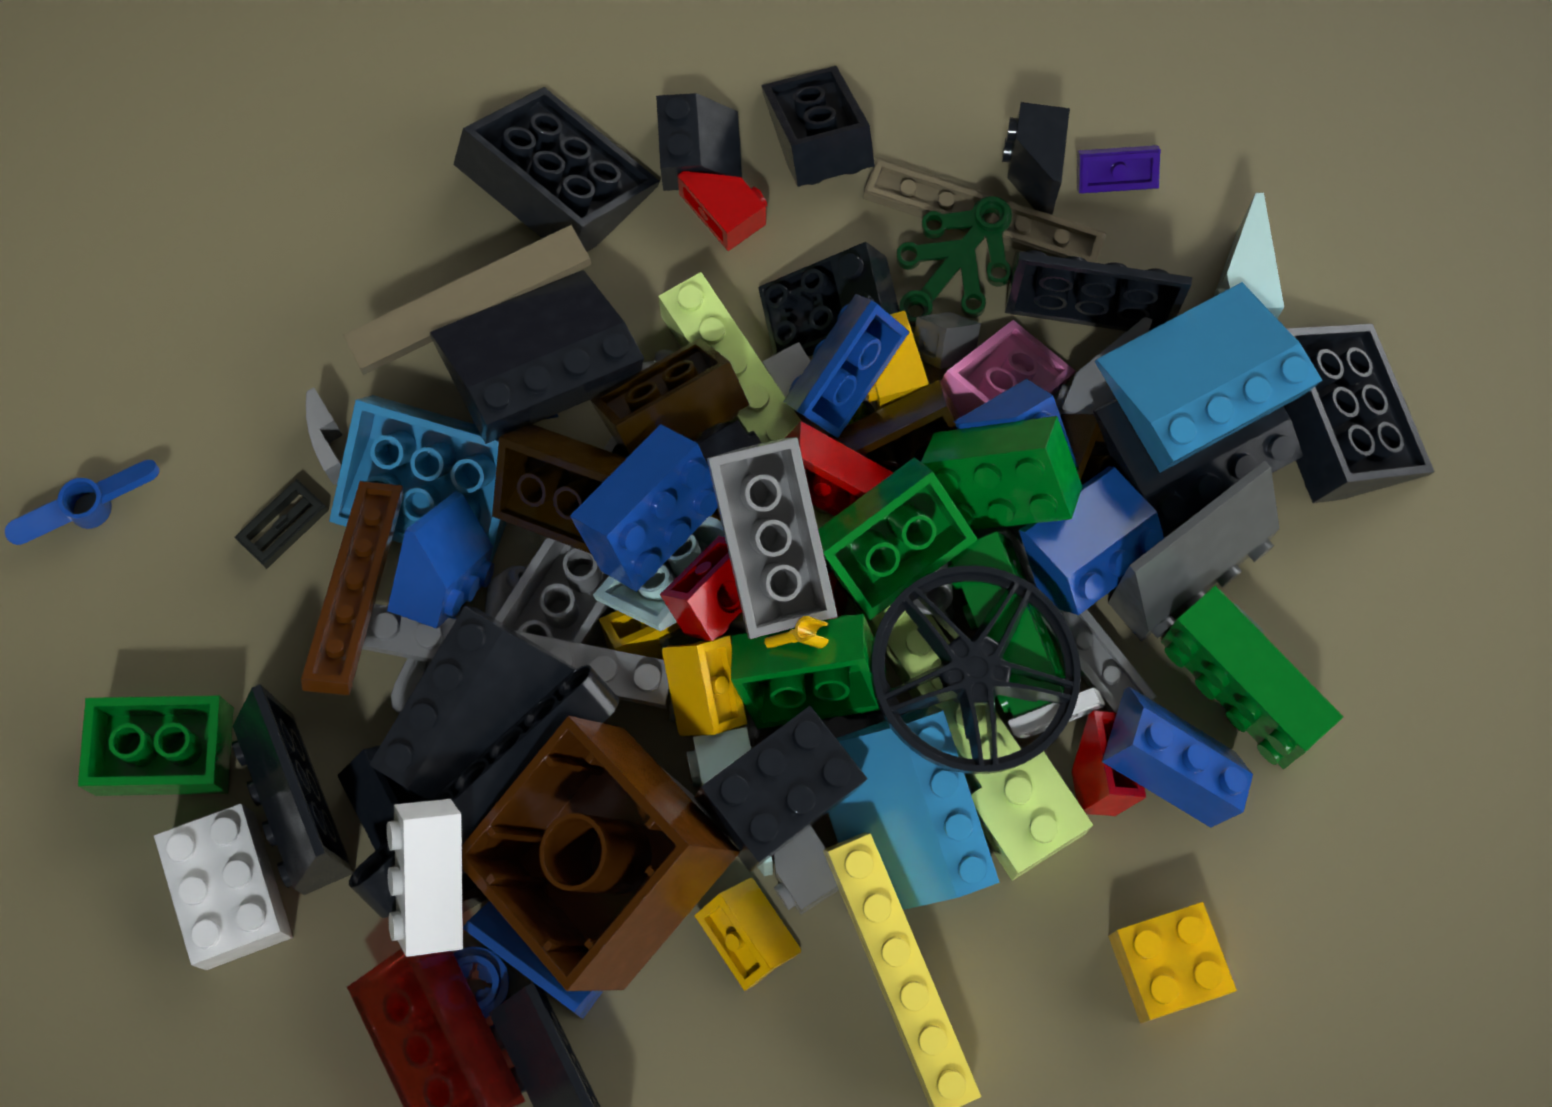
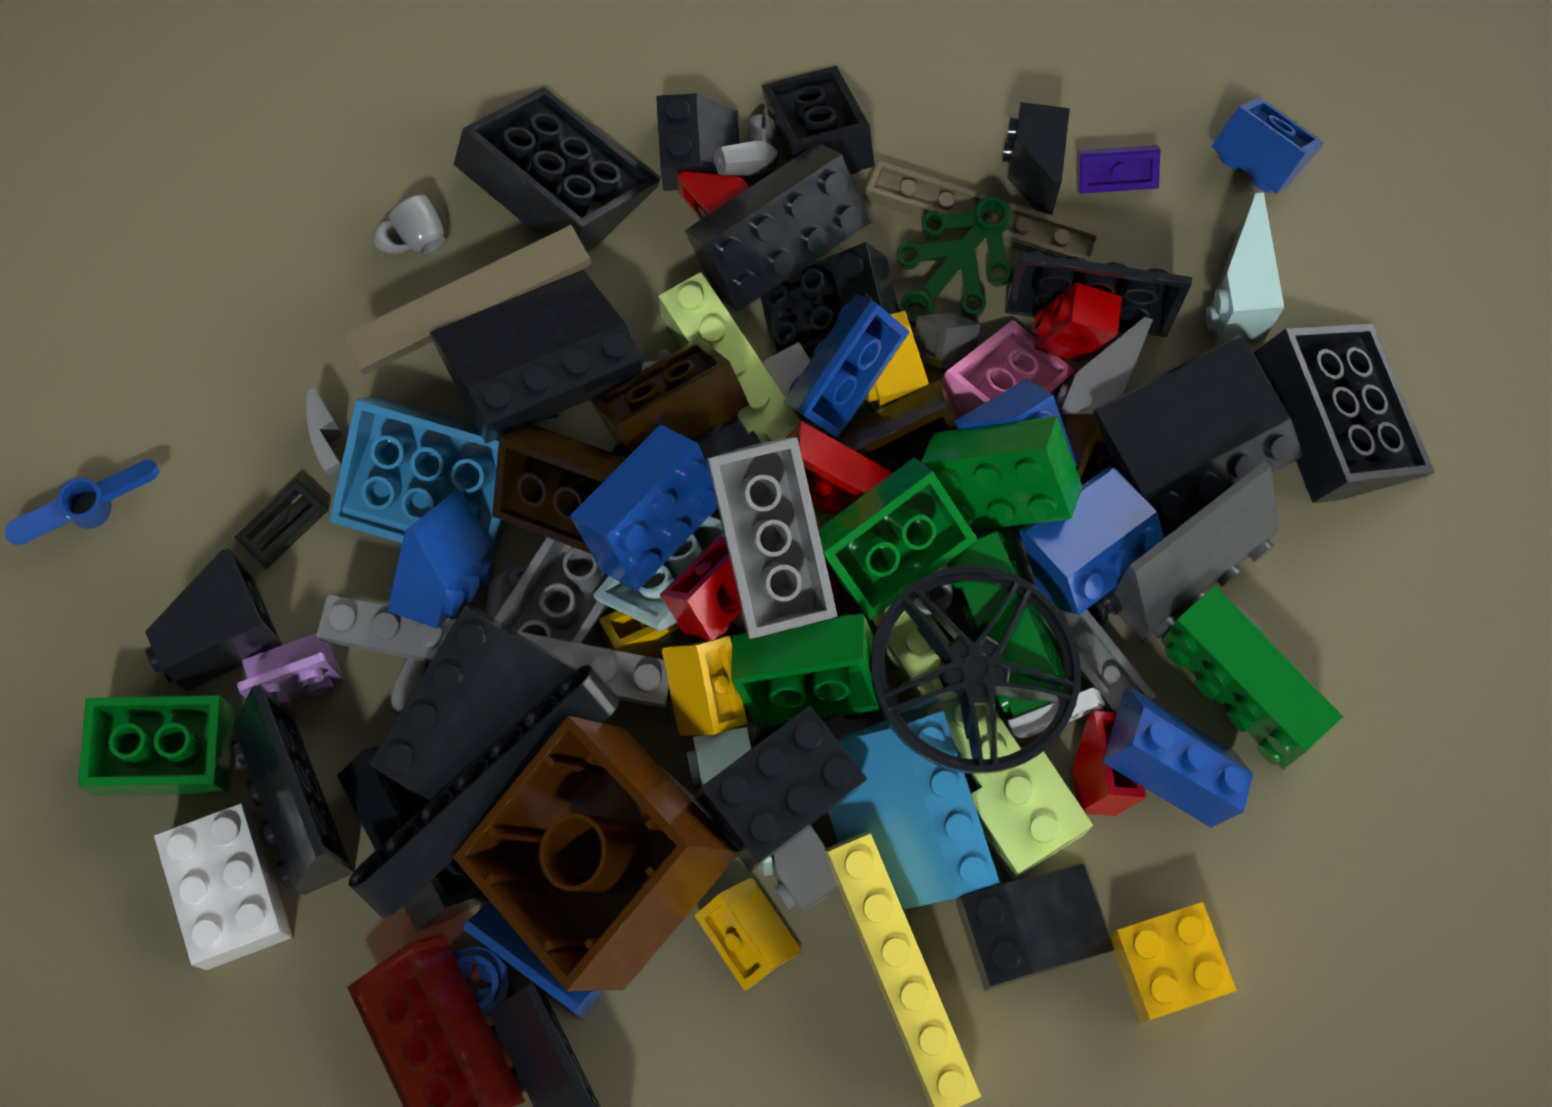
reddish brown plate [301,481,404,695] -> none
white brick [387,799,463,957] -> none
yellow hand [765,616,829,648] -> none
dark azure slope [1095,282,1323,473] -> none
none -> black slope [145,548,282,691]
none -> lavender bracket [237,633,344,708]
none -> light grey piece [372,195,446,256]
none -> black brick [684,143,871,311]
none -> light grey arm [713,115,779,177]
none -> black slope [956,864,1114,991]
none -> red brick [1032,282,1122,362]
none -> black bush [1087,590,1122,624]
none -> blue slope [1211,97,1324,194]

